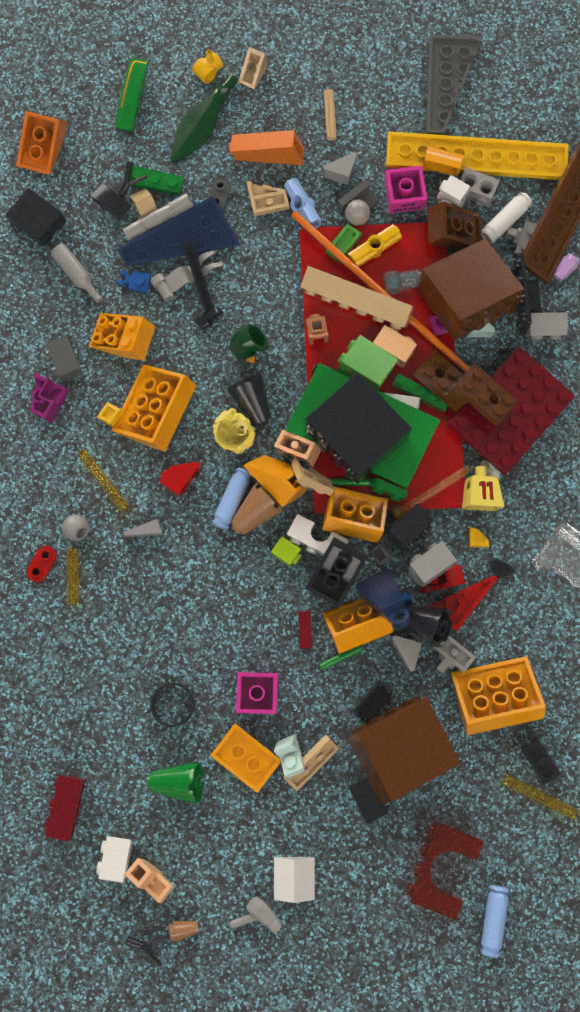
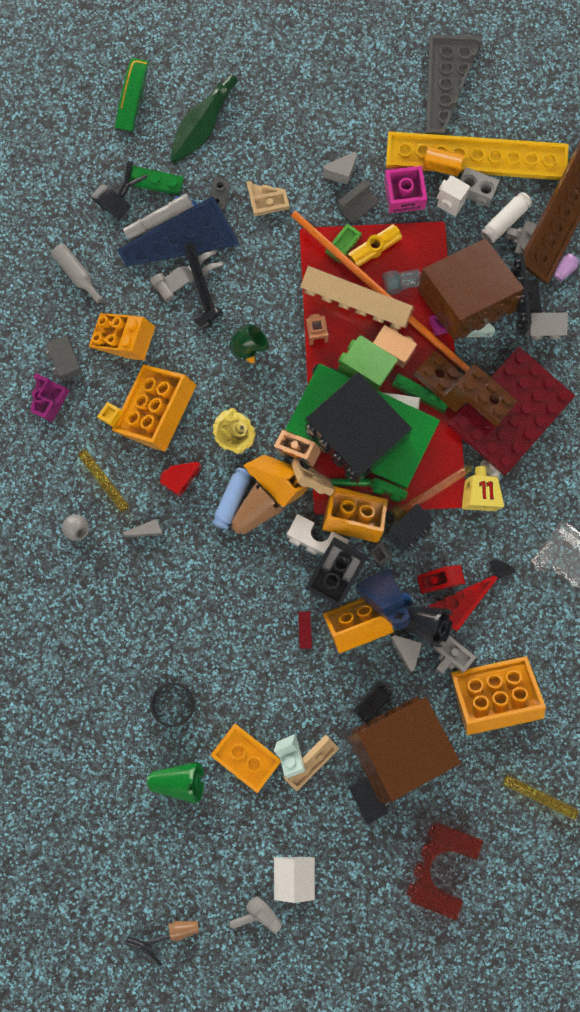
black brick [5,188,66,247] -> none
orange slope [16,111,67,175] -> none
red plate [27,546,57,583] -> none
dark red brick [44,774,86,842] -> none
clear yellow axle [67,548,79,605] -> none
white brick [96,836,133,884] -> none
blue plate [117,271,152,294] -> none
light nougat brick [125,858,175,903] -> none
tan slope [130,188,157,219] -> none
yellow piece [192,50,223,84] -> none
black cone [227,373,271,428] -> none
orange slope [229,130,304,165] -> none
dark pink brick [236,672,278,714] -> none
tan slope [238,47,267,89] -> none
lime brick [271,536,302,567] -> none
light blue piece [284,178,321,228] -> none
green piece [319,645,363,671] -> none
tan axle [324,89,337,141] -> none
light grey piece [345,200,370,226] -> none
light grey slope [407,541,457,587] -> none
reddish brown slope [427,201,482,249] -> none
yellow tile [469,527,489,548] -> none
light blue axle [480,885,509,958] -> none
black hinge [521,737,561,785] -> none

